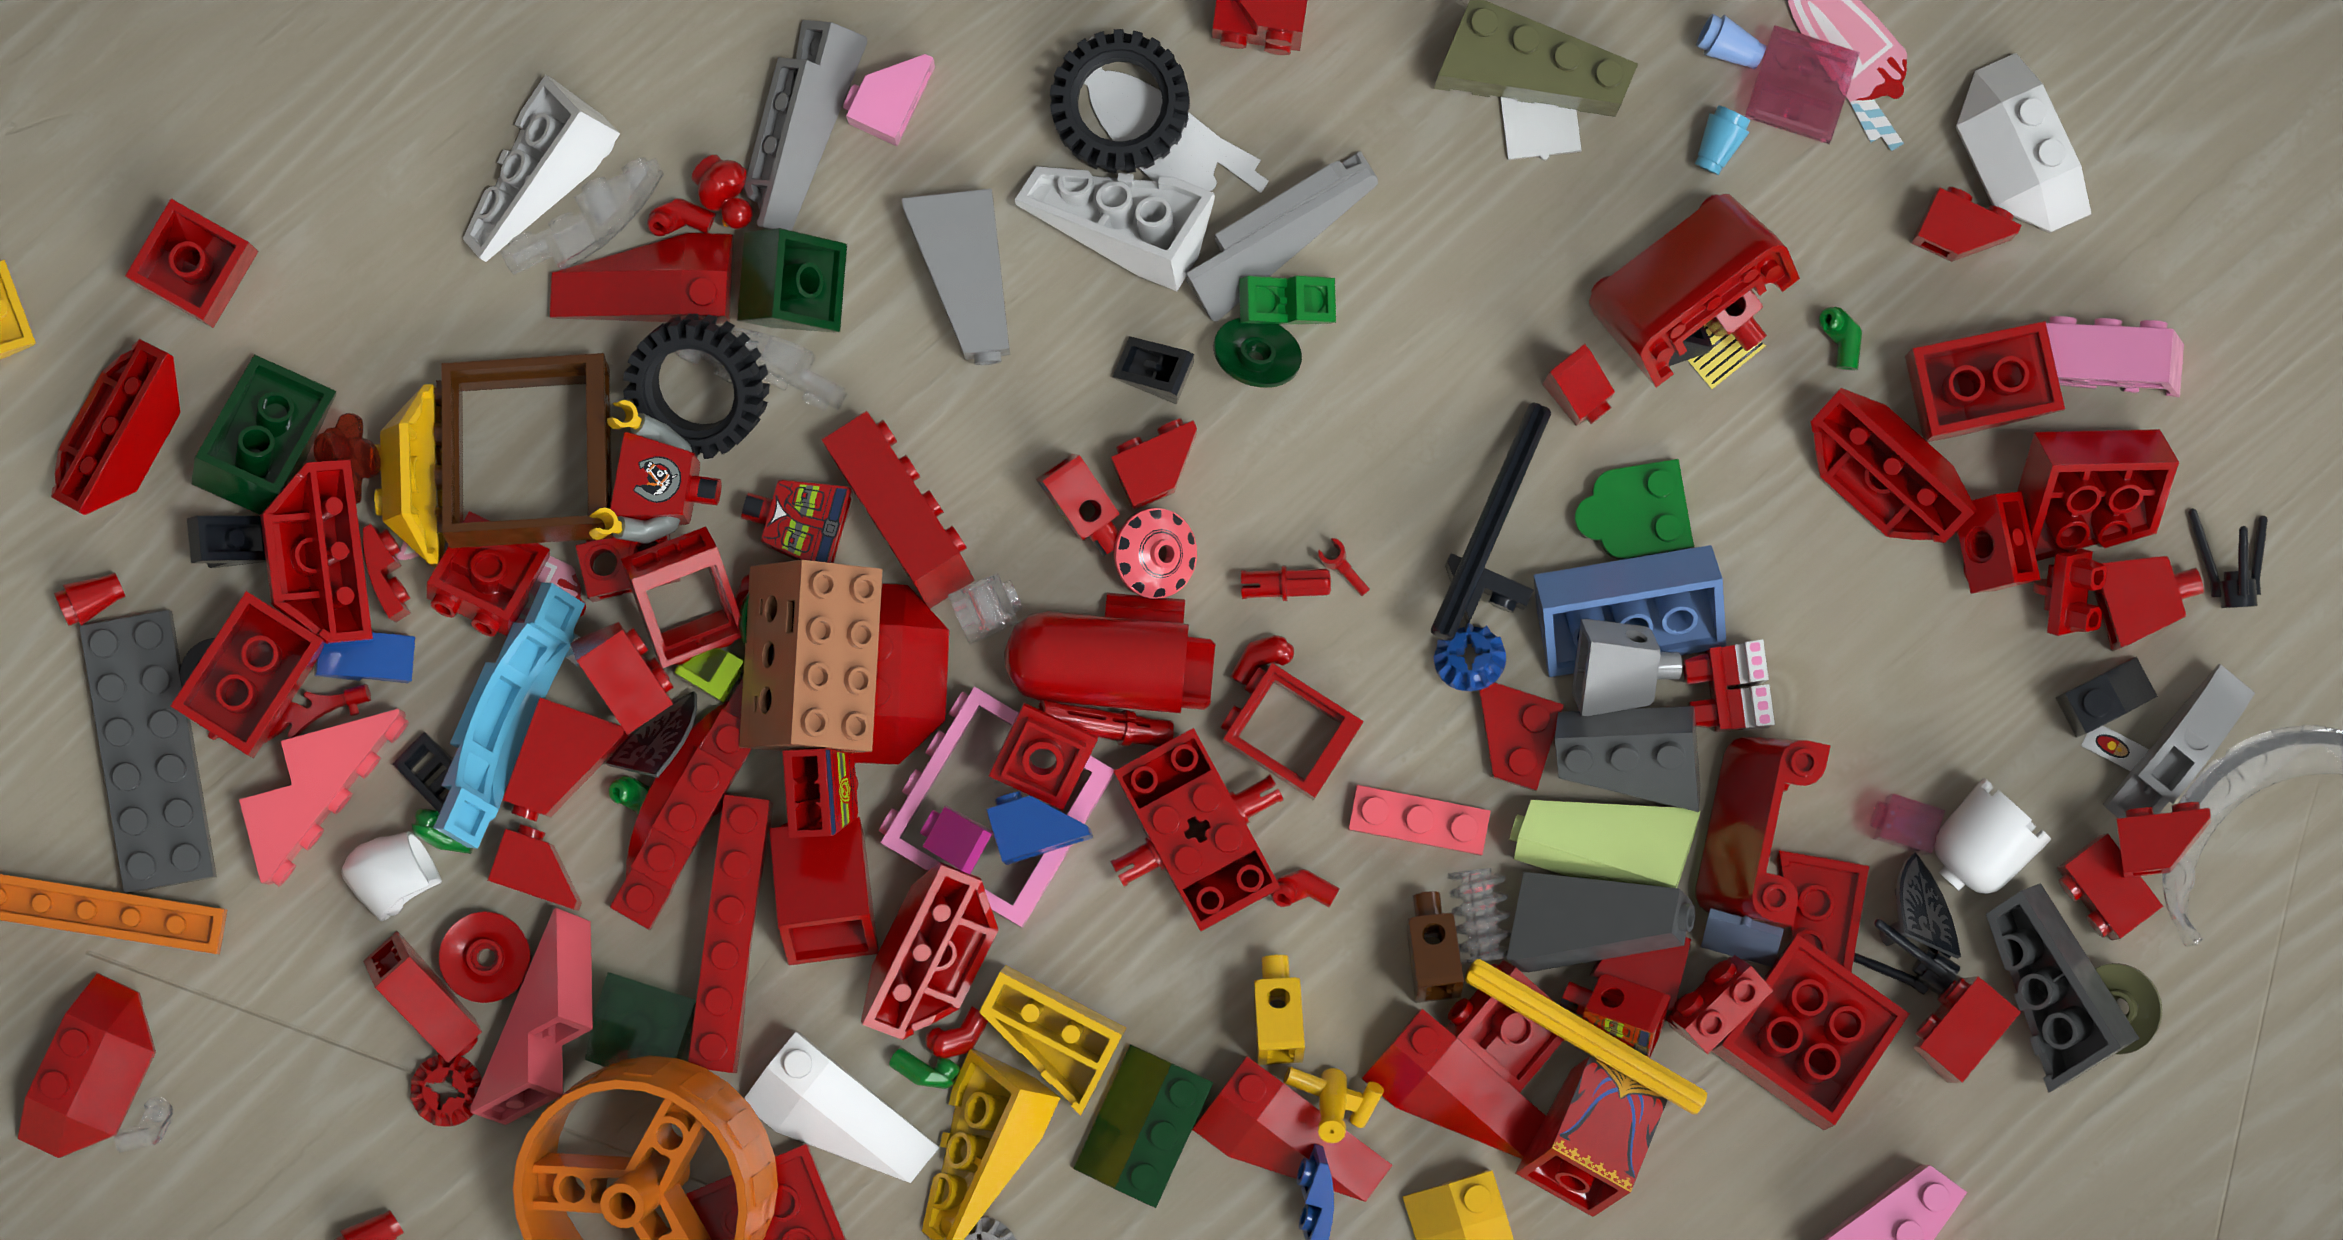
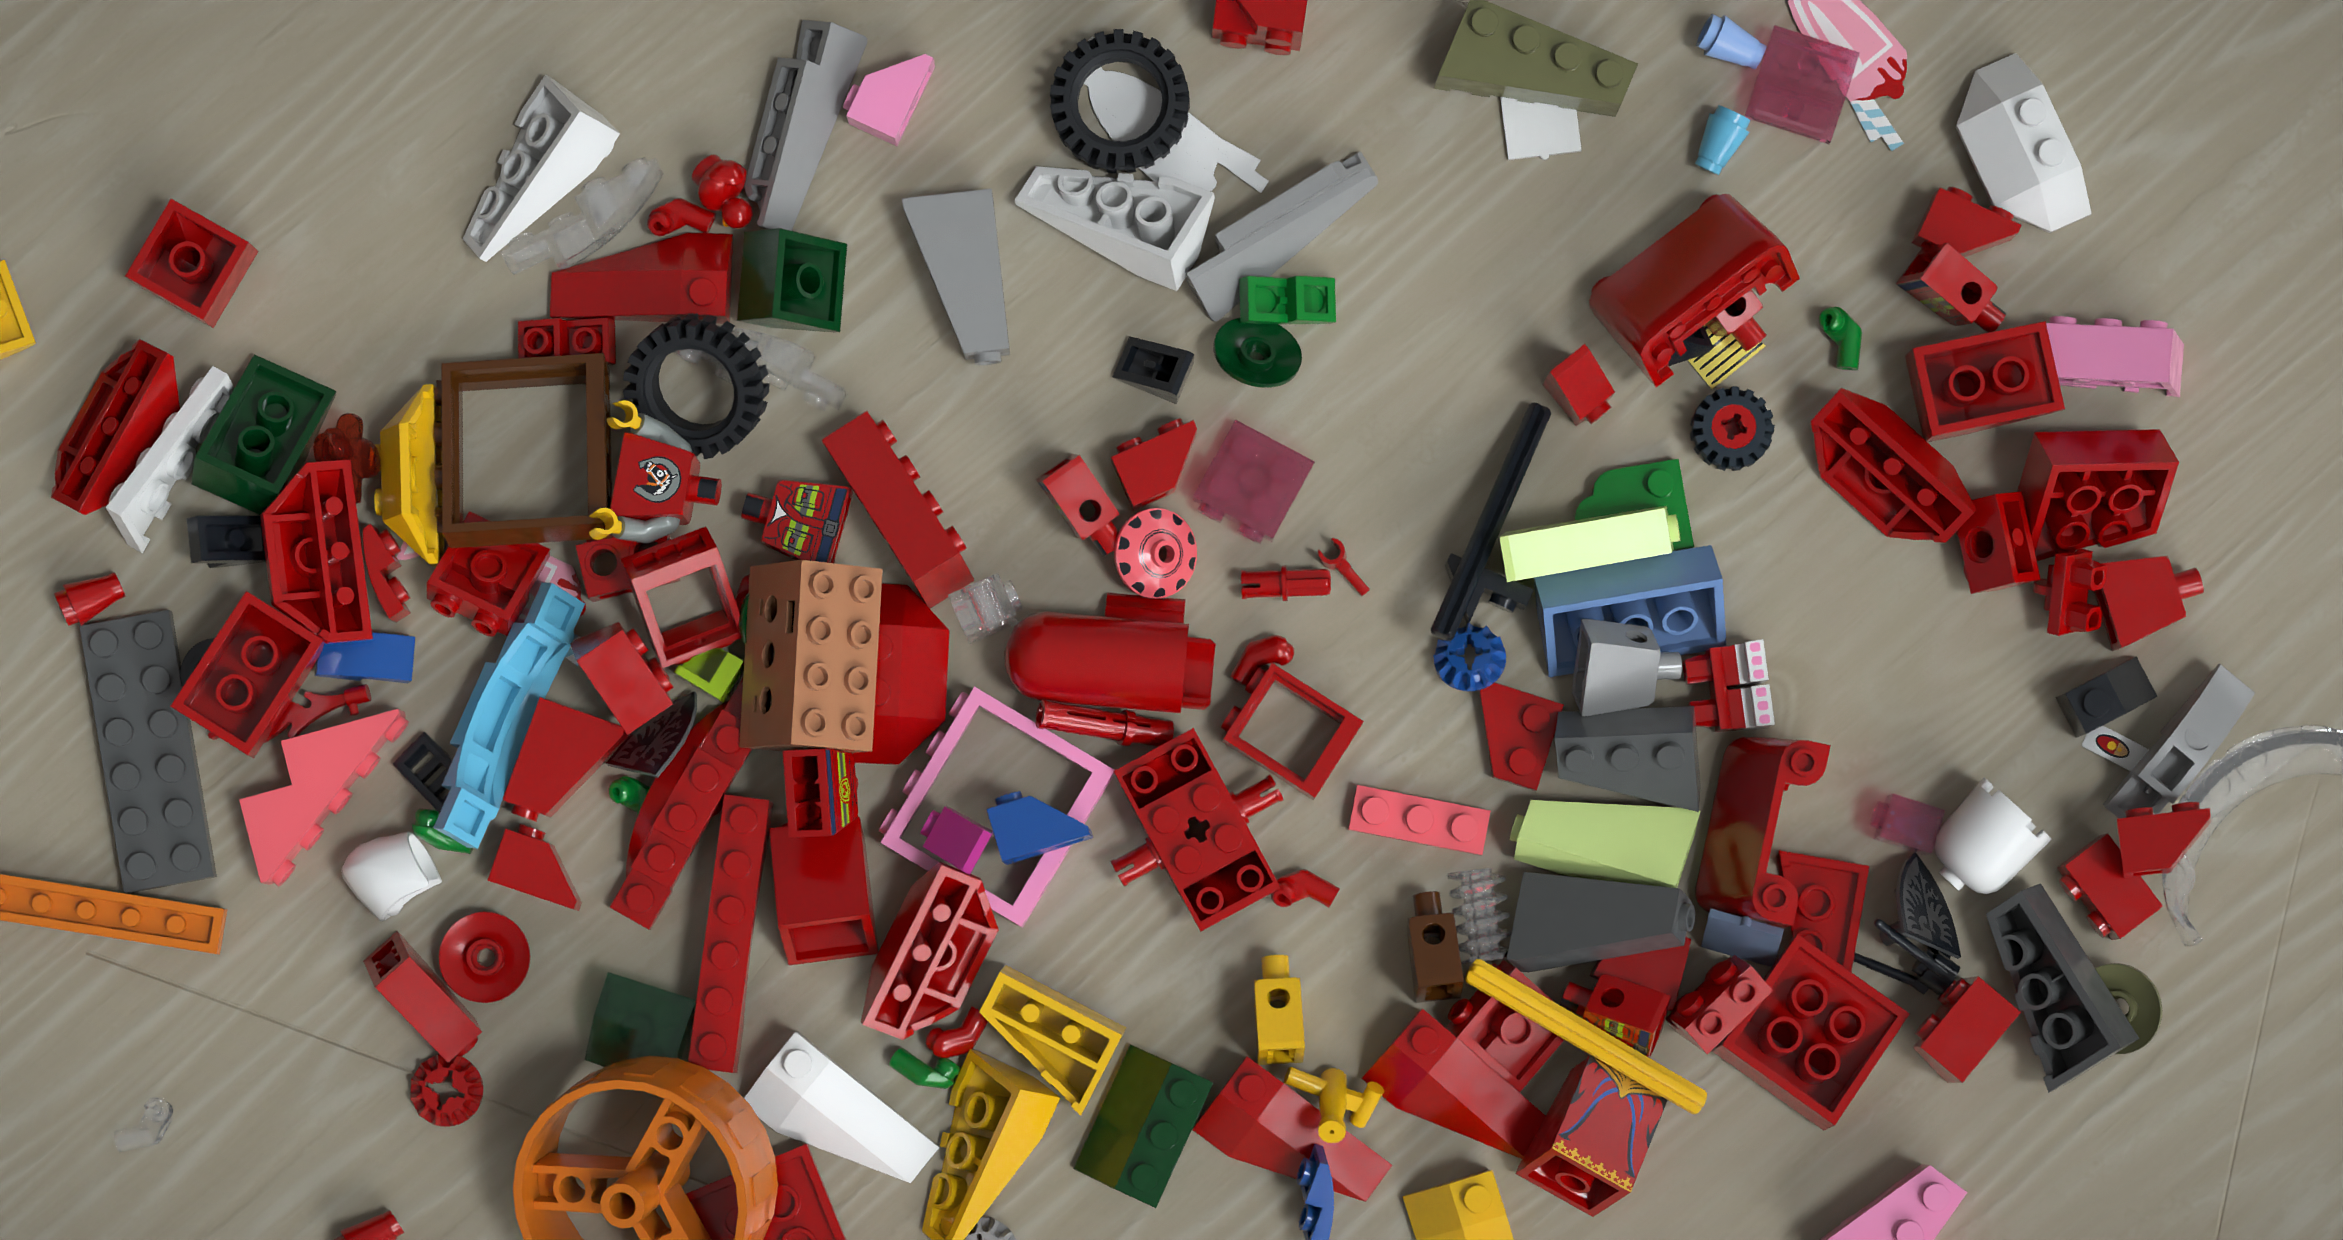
red wedge [18,973,156,1158] -> none
coral slope [471,908,593,1125] -> none
red piece [988,703,1098,810] -> none
black plant [2188,508,2268,608] -> none
none -> white wing [106,366,234,553]
none -> red slope [518,318,616,365]
none -> clear pink plate [1193,419,1315,544]
none -> yellowish green slope [1500,506,1681,582]
none -> black wheel [1690,386,1775,471]
none -> red torso [1896,243,2006,333]

